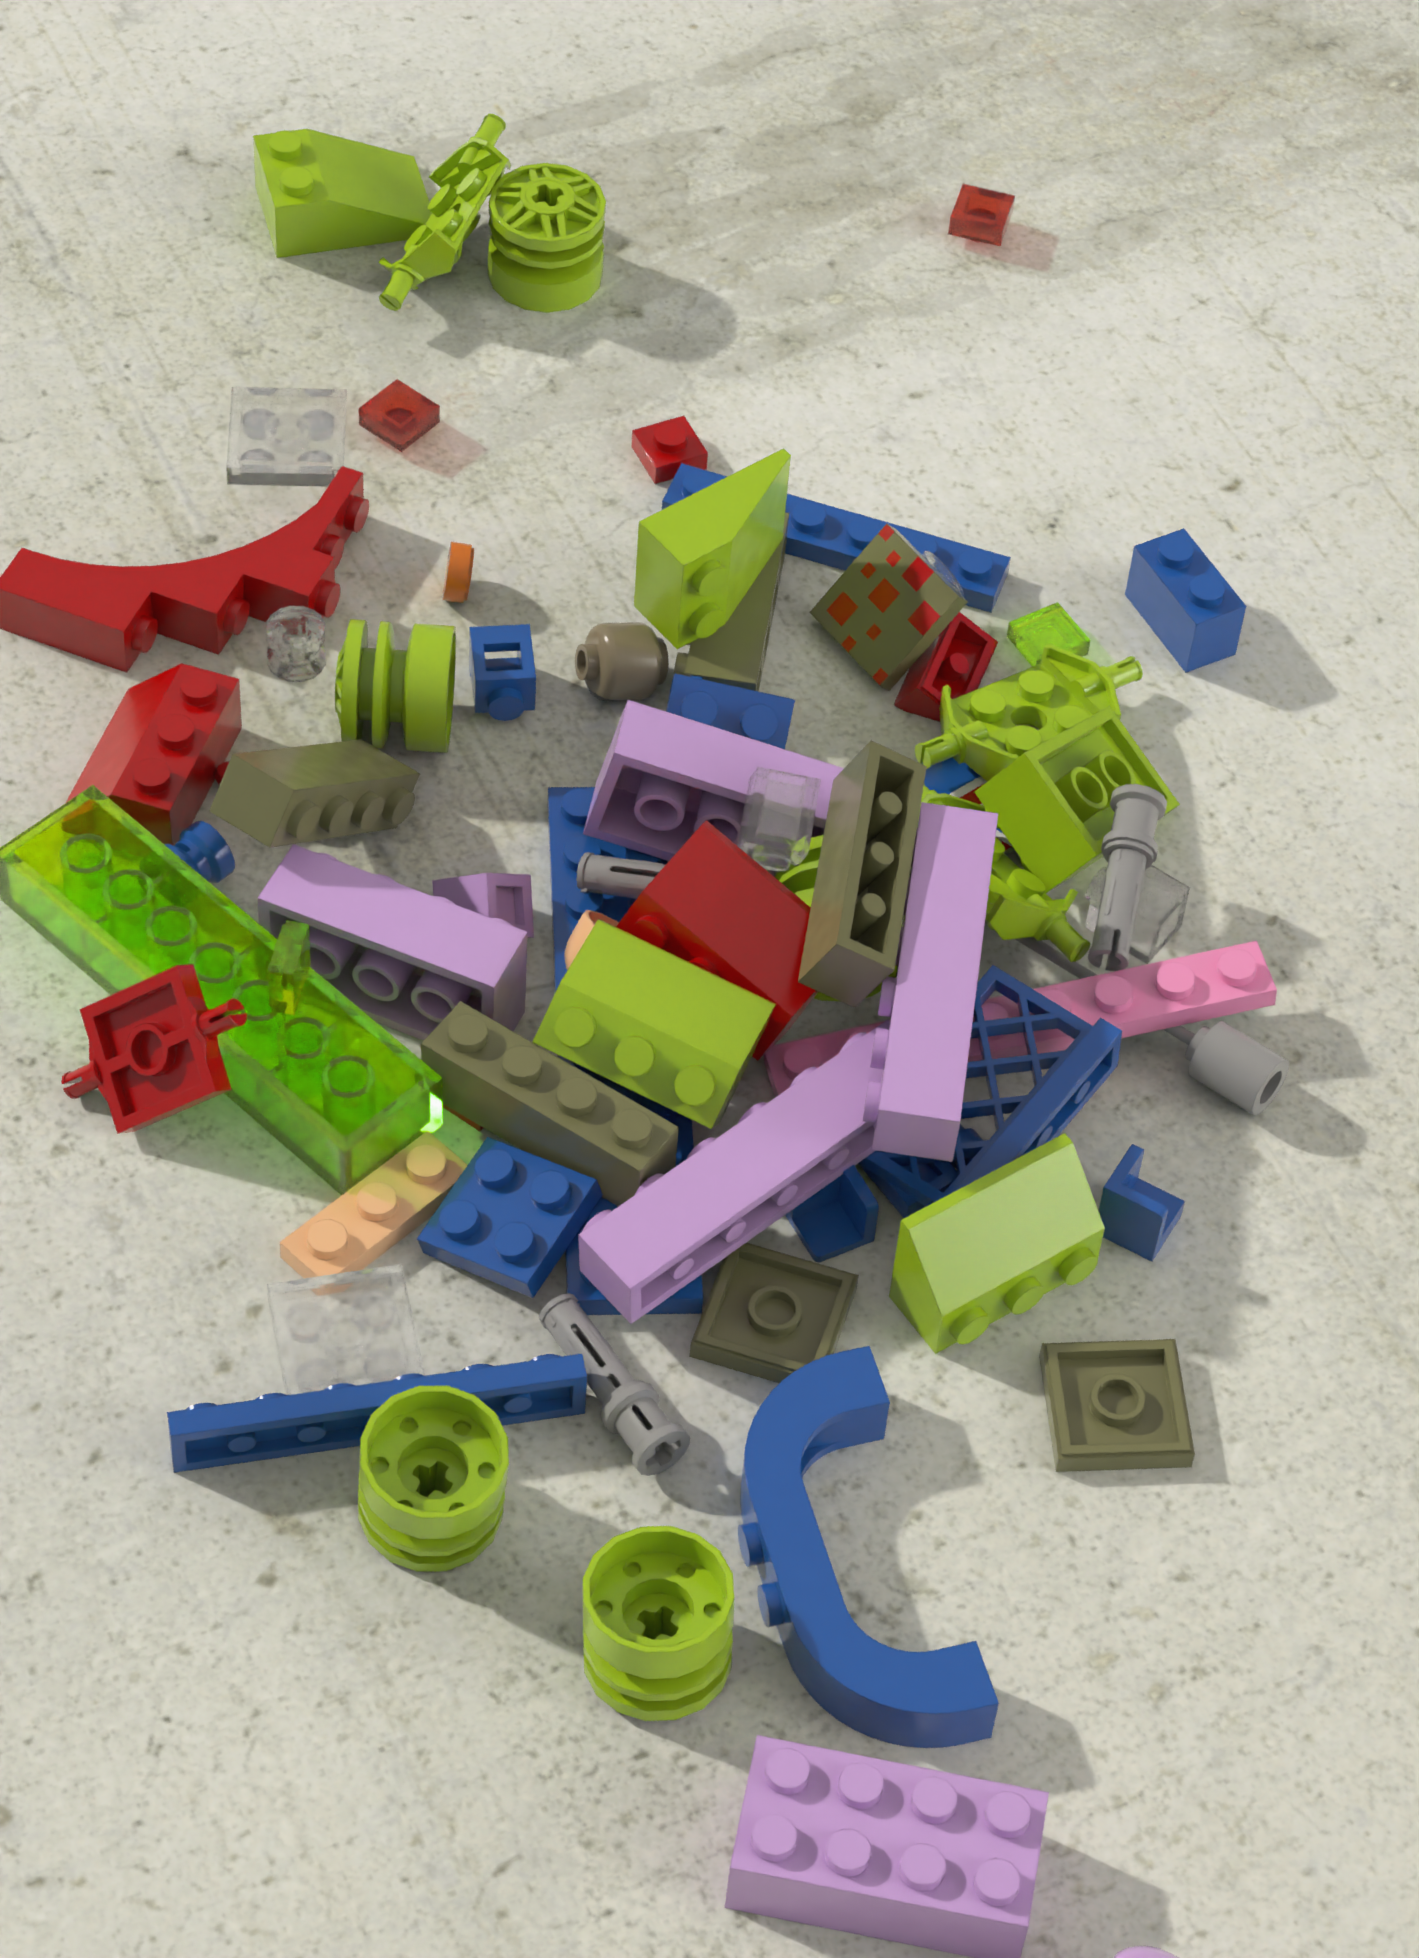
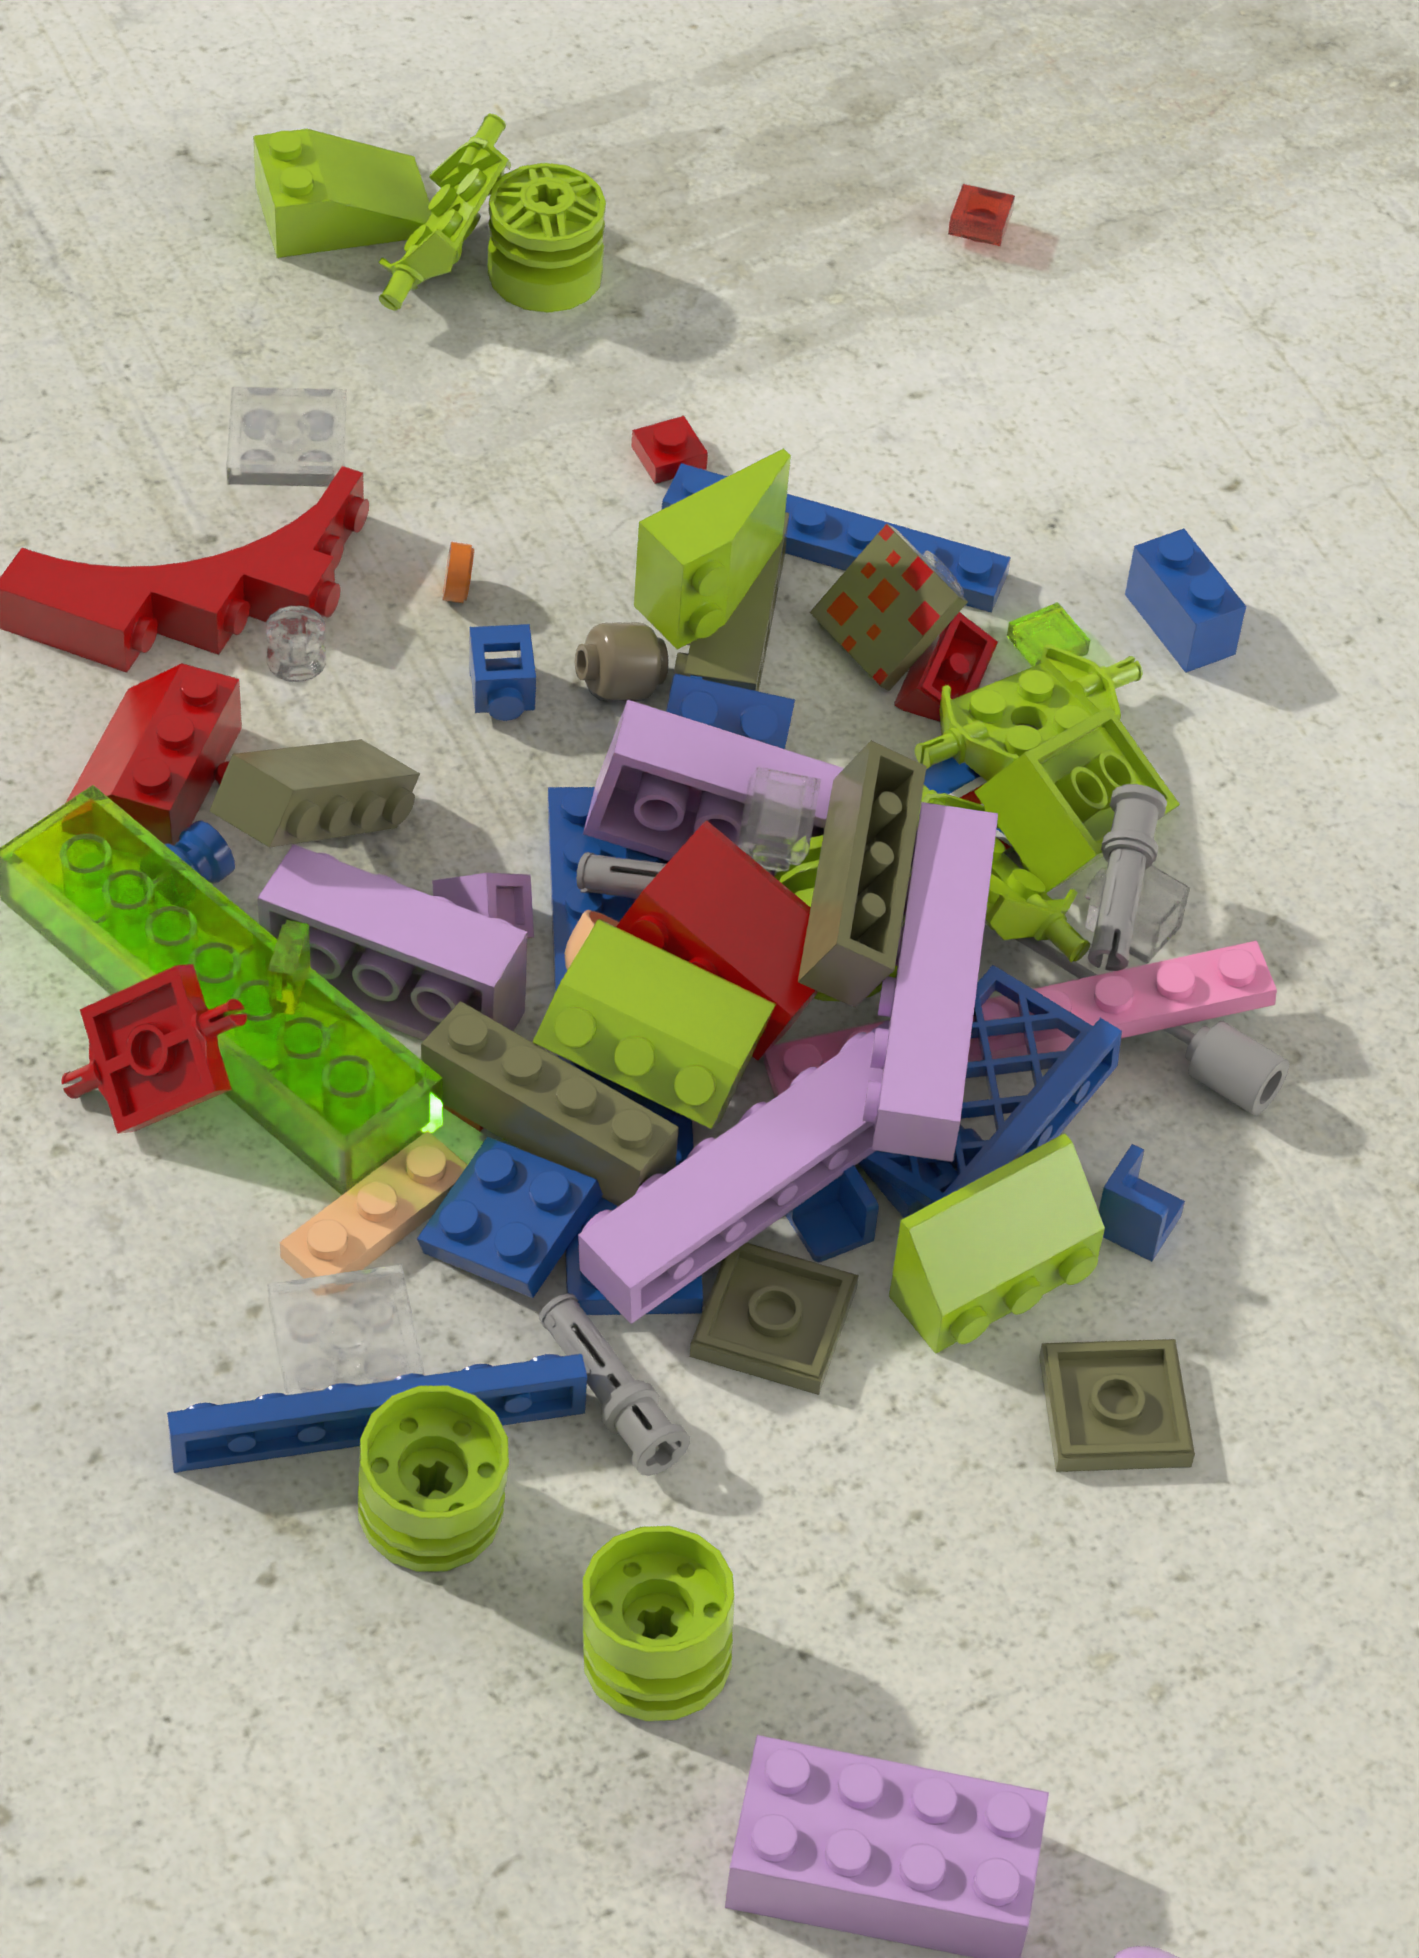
lime wheel [335,619,456,753] -> none
clear red plate [359,379,440,452] -> none
blue arch [738,1346,999,1748] -> none

